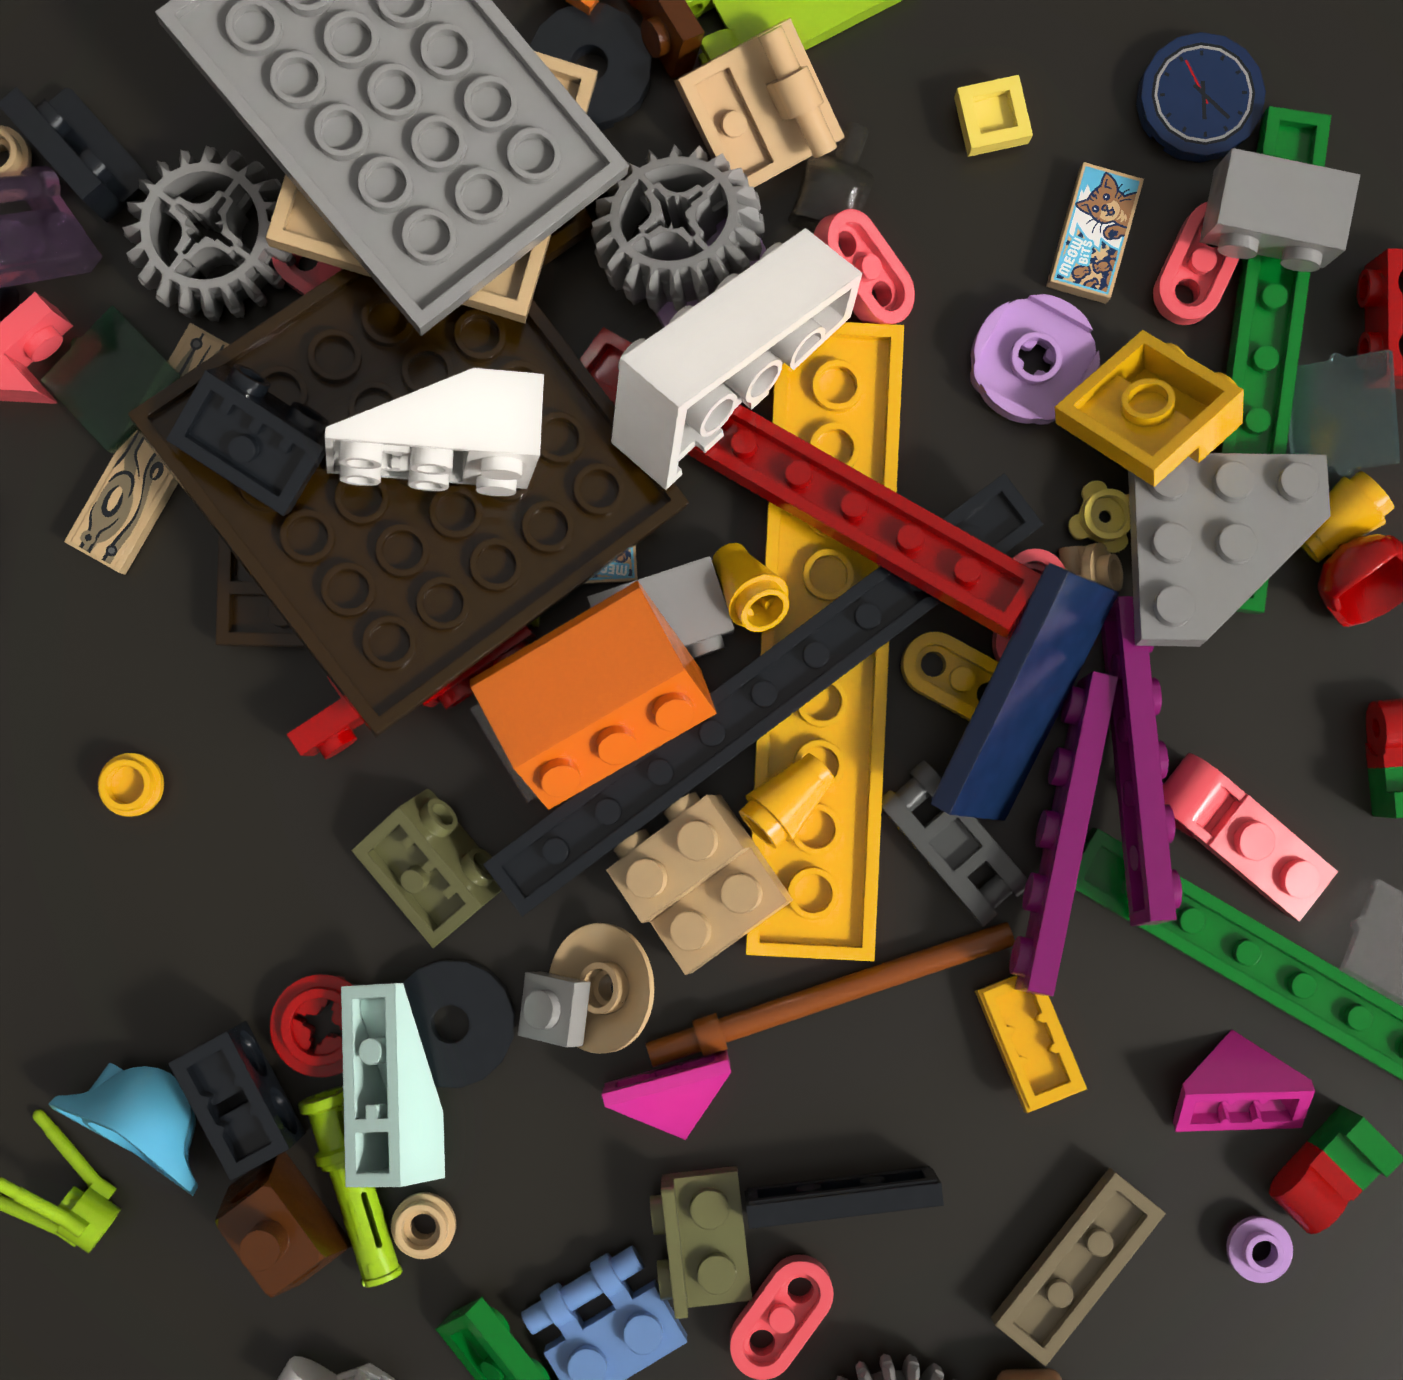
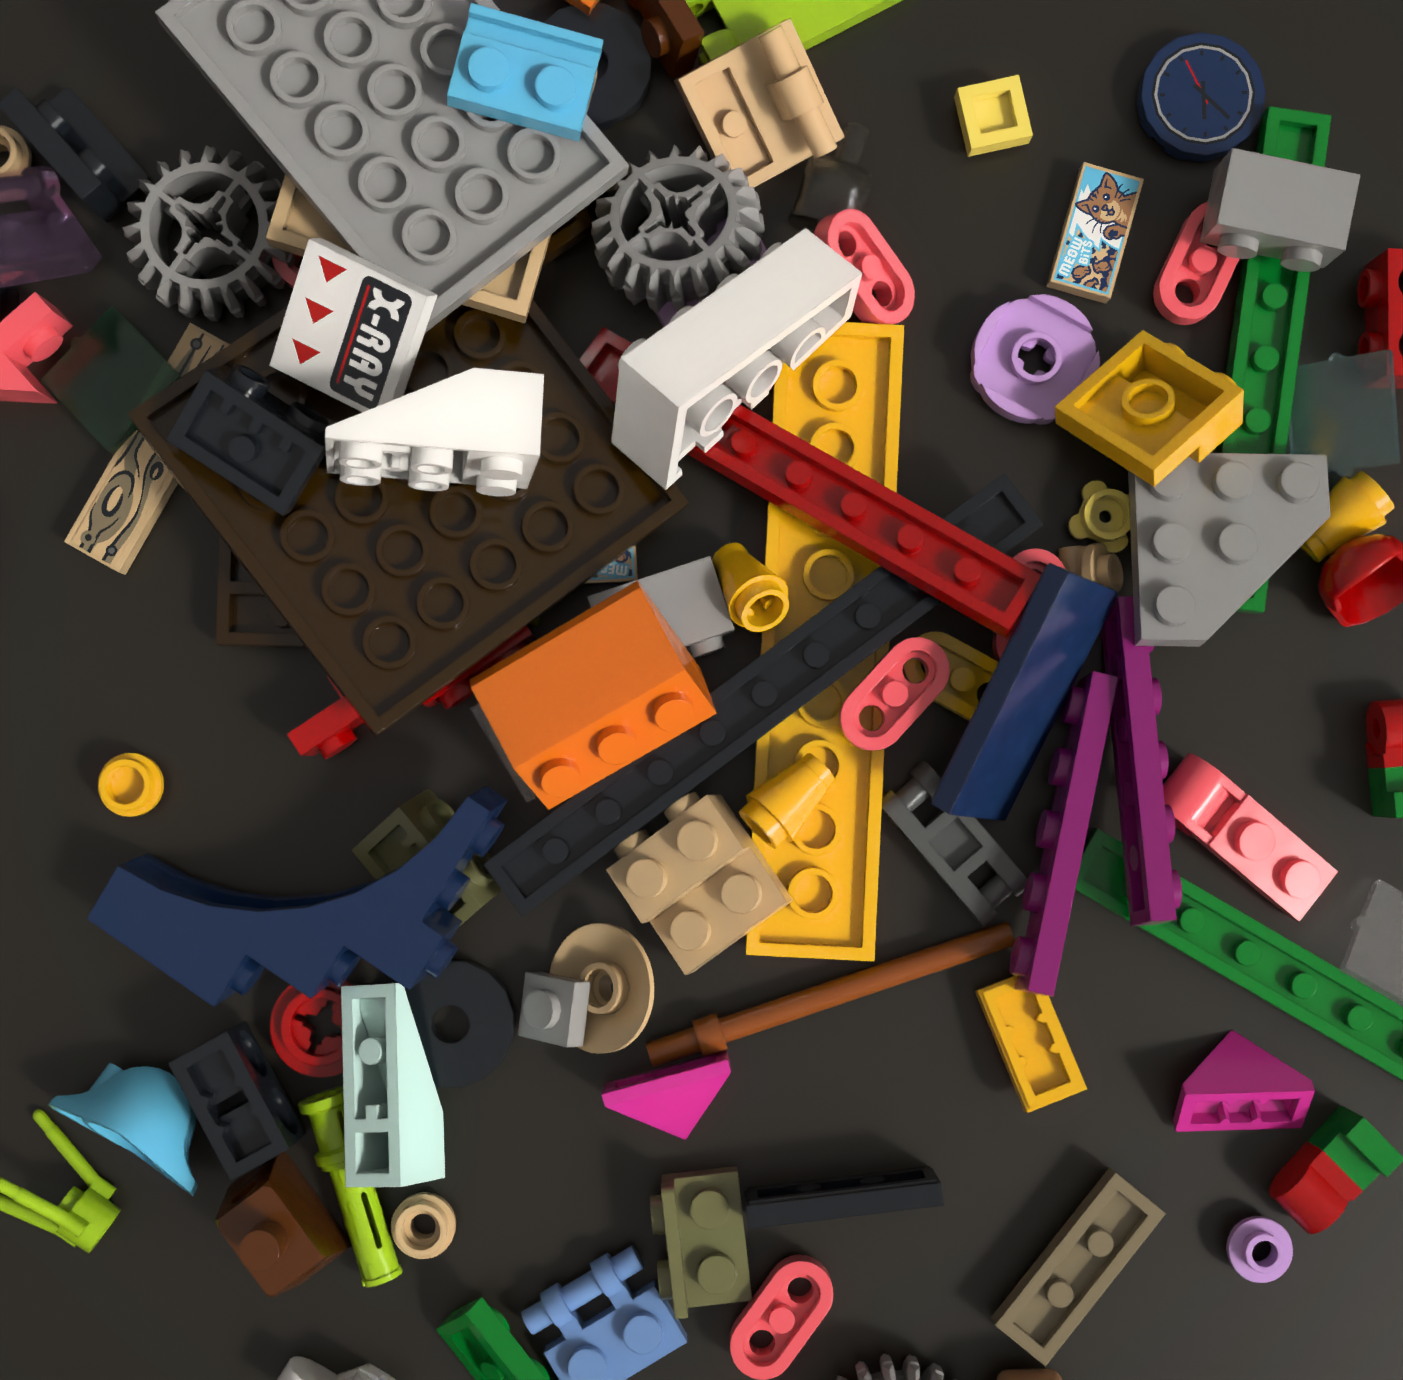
none -> dark blue arch [87,786,508,1007]
none -> white tile [269,238,438,412]
none -> medium azure plate [447,3,603,142]
none -> coral plate [838,637,950,751]

